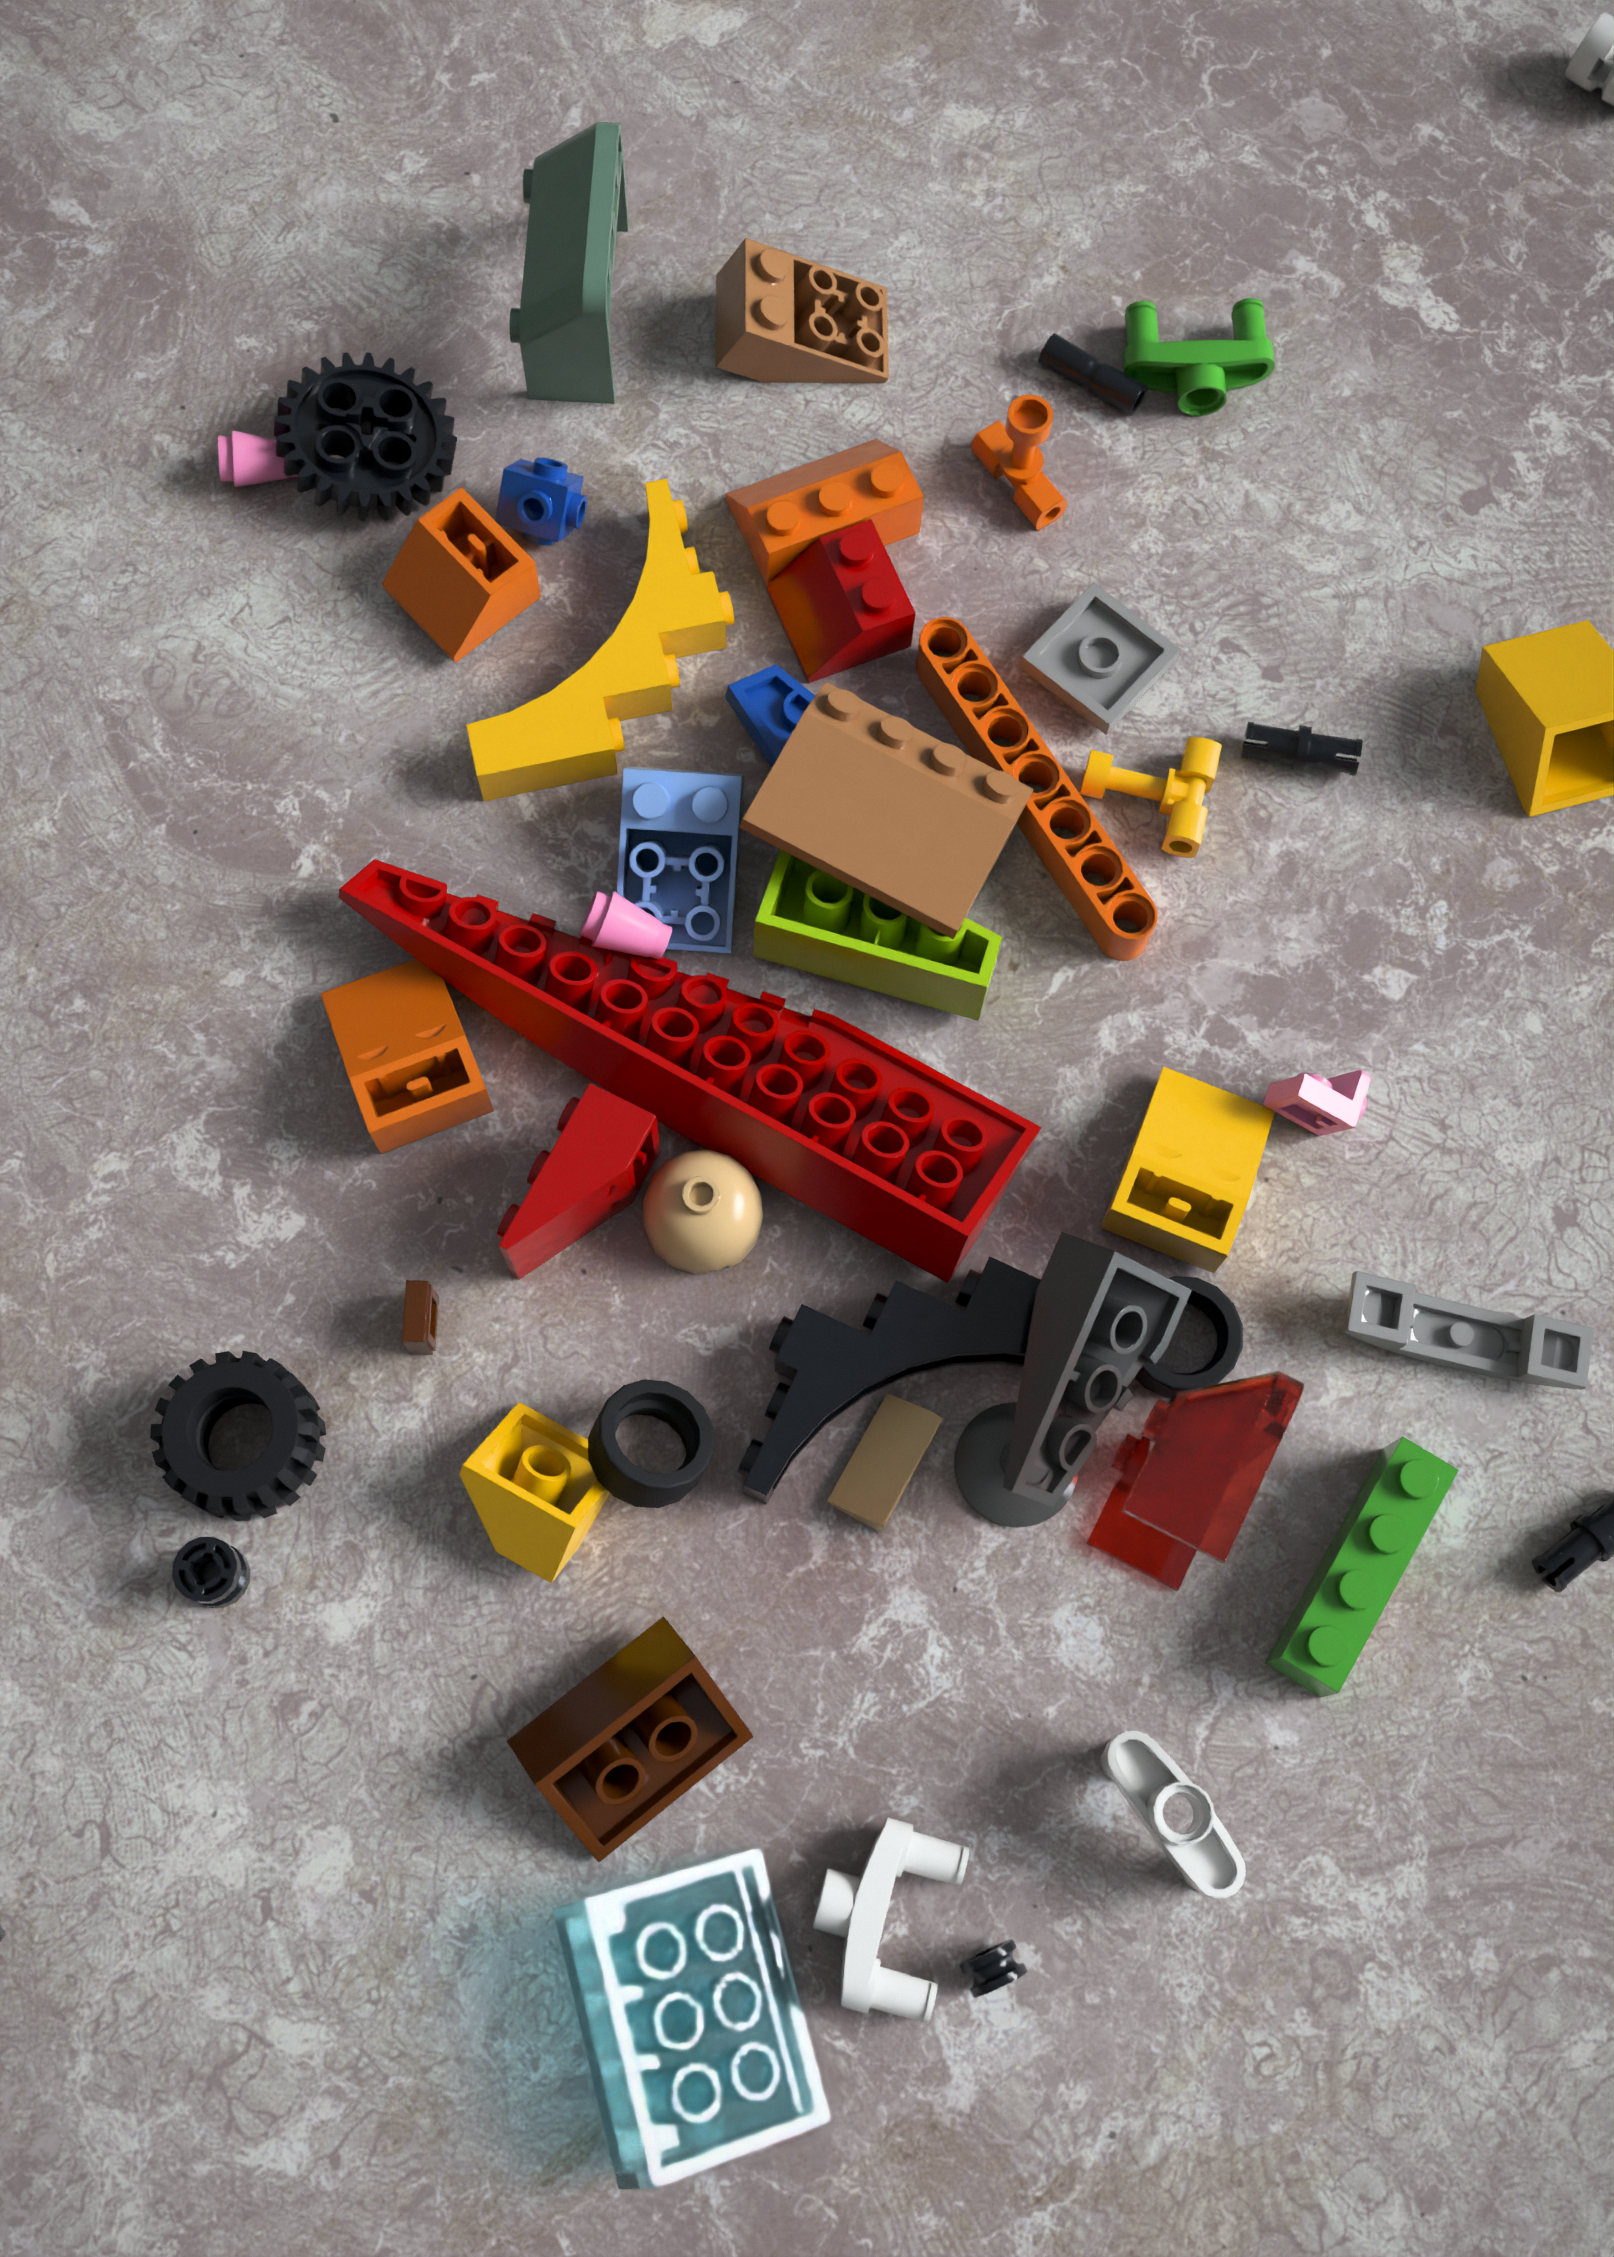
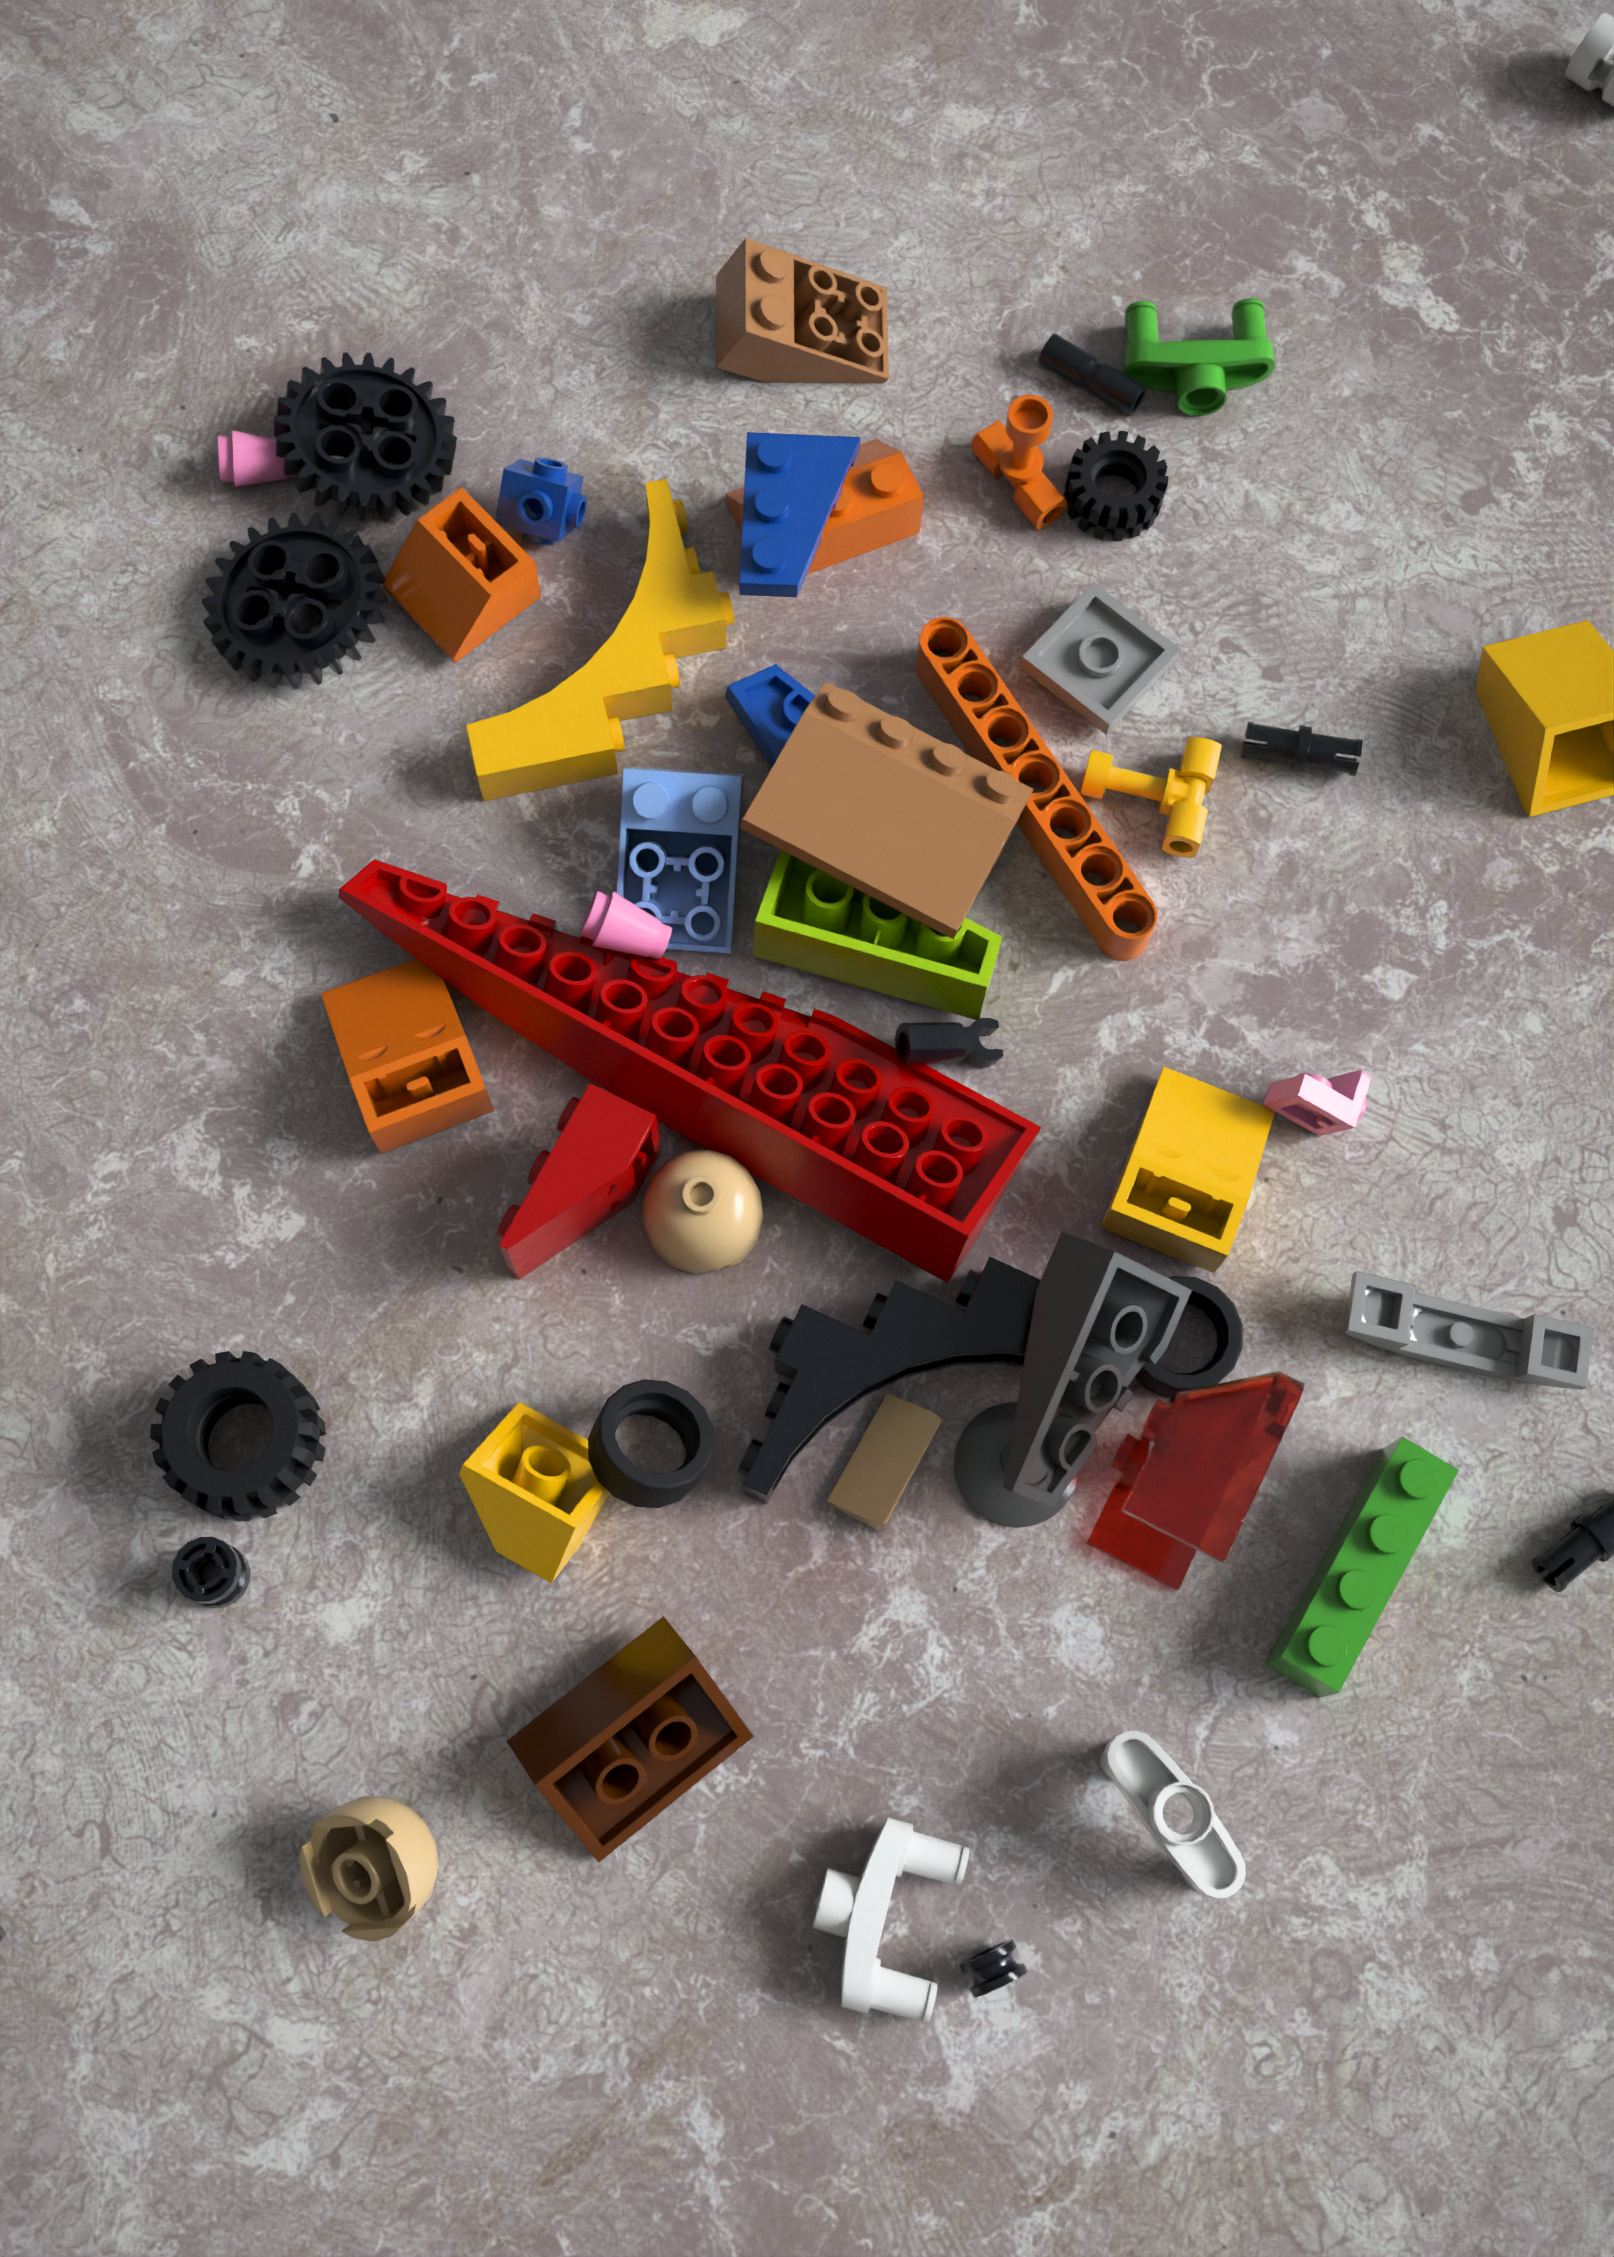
reddish brown tile [402,1280,439,1355] -> none
sand green windscreen [509,122,629,404] -> none
clear light blue slope [553,1848,831,2189] -> none
red slope [766,519,916,683] -> none
none -> black gear [202,513,388,689]
none -> tan cylinder [299,1796,439,1942]
none -> blue wing [739,432,861,598]
none -> black bar [895,1018,1004,1067]
none -> black tyre [1064,431,1169,541]

